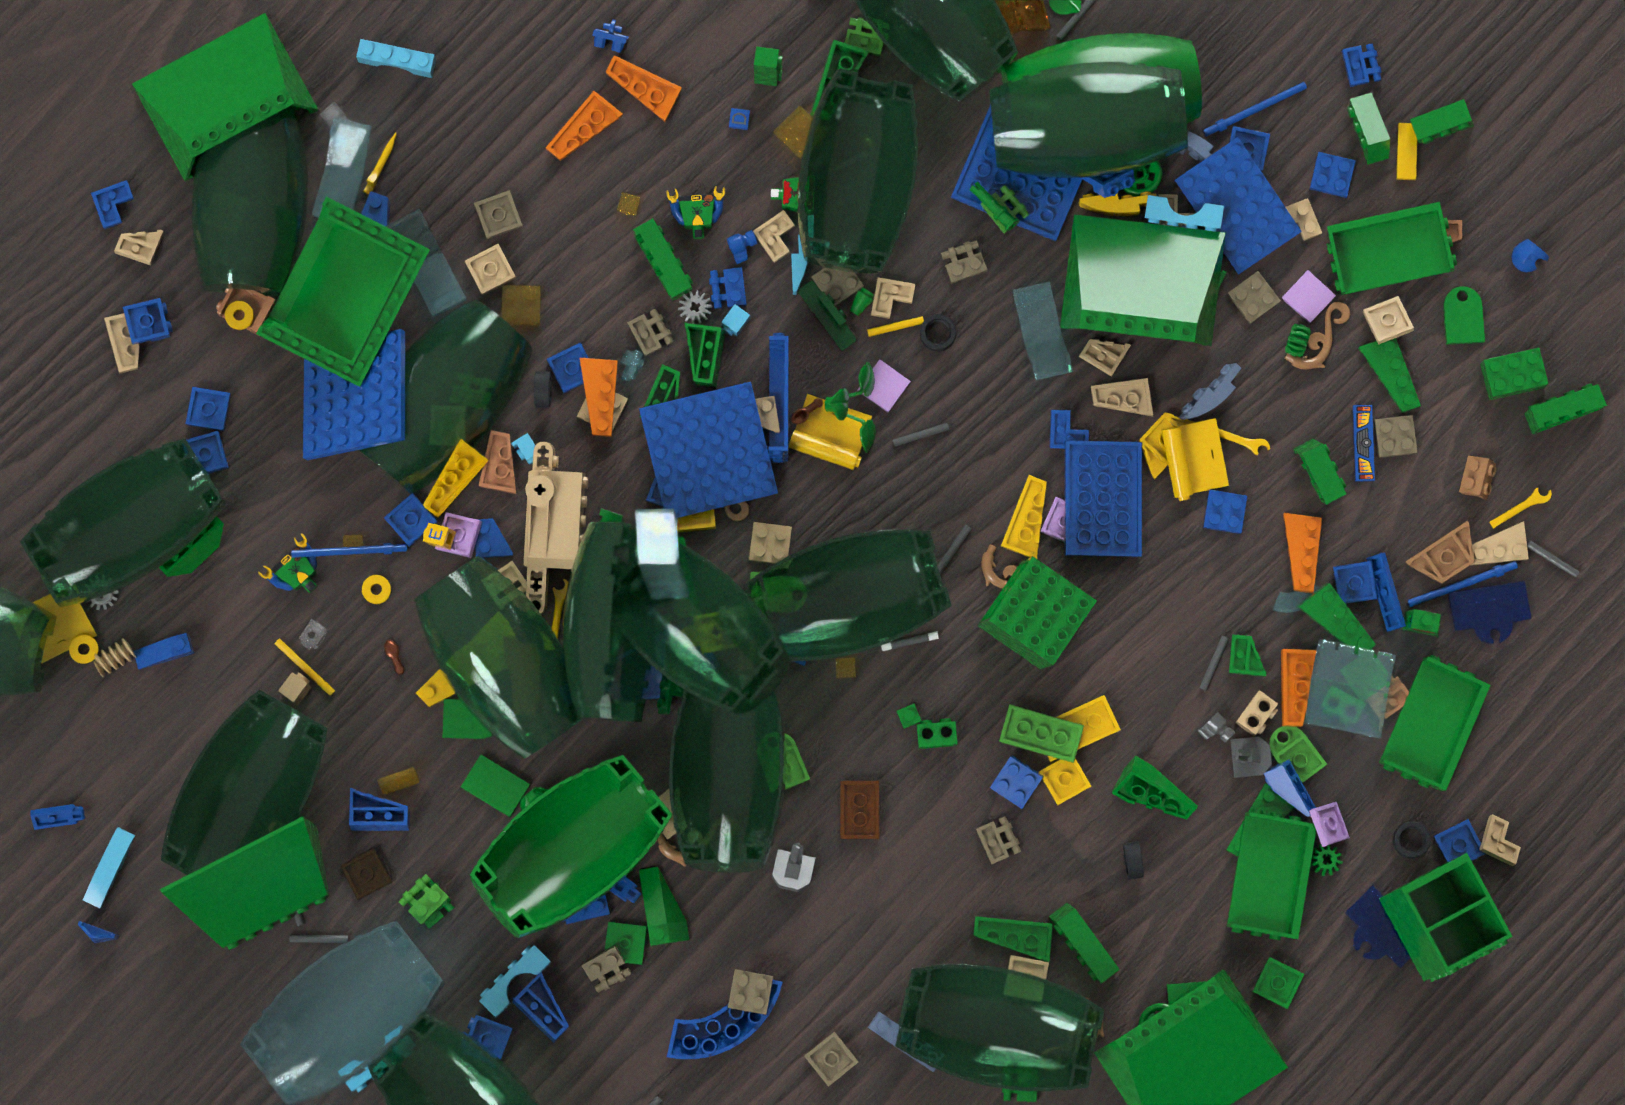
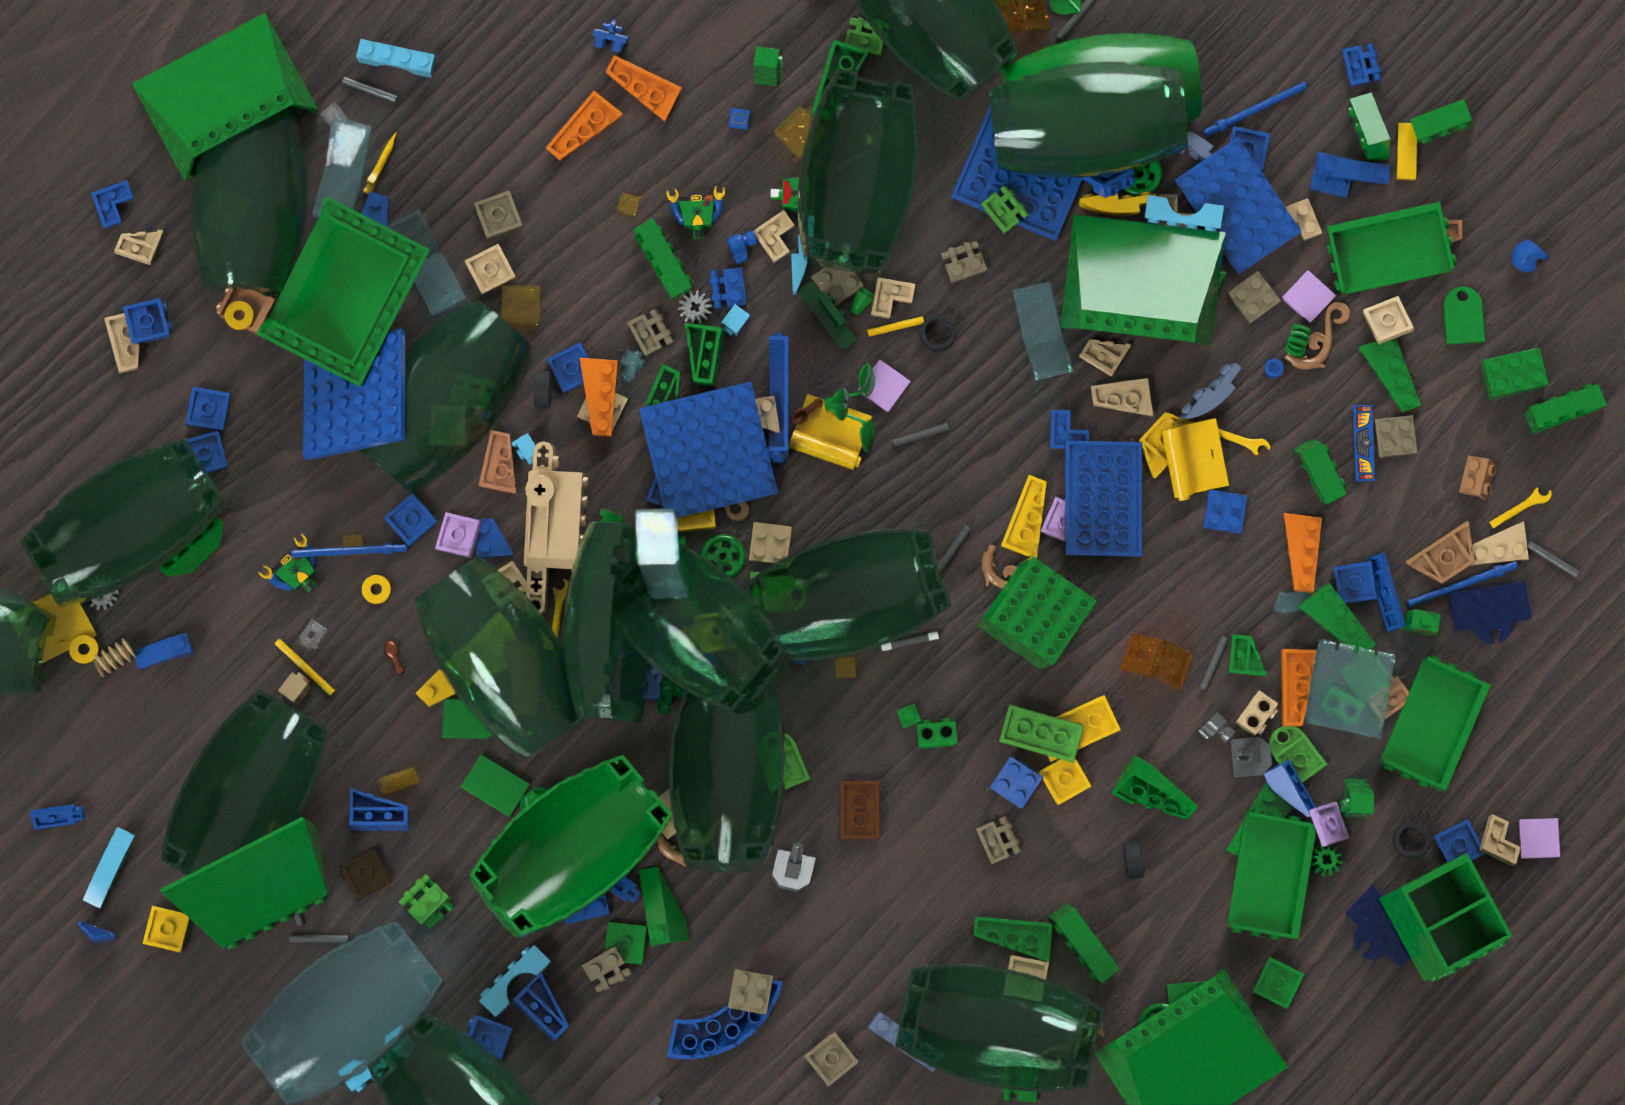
yellow wing [423,439,489,518] -> none
yellow brick [423,523,456,550] -> none
green pin [969,182,1019,232] -> none
none -> yellow plate [143,906,190,953]
none -> dark grey bar [342,77,398,103]
none -> green plate [700,534,746,580]
none -> clear orange bracket [1120,633,1194,690]
none -> blue tile [1264,359,1284,379]
none -> blue plate [1316,156,1390,185]
none -> green wedge [1340,778,1374,818]
none -> lavender tile [1518,818,1560,859]

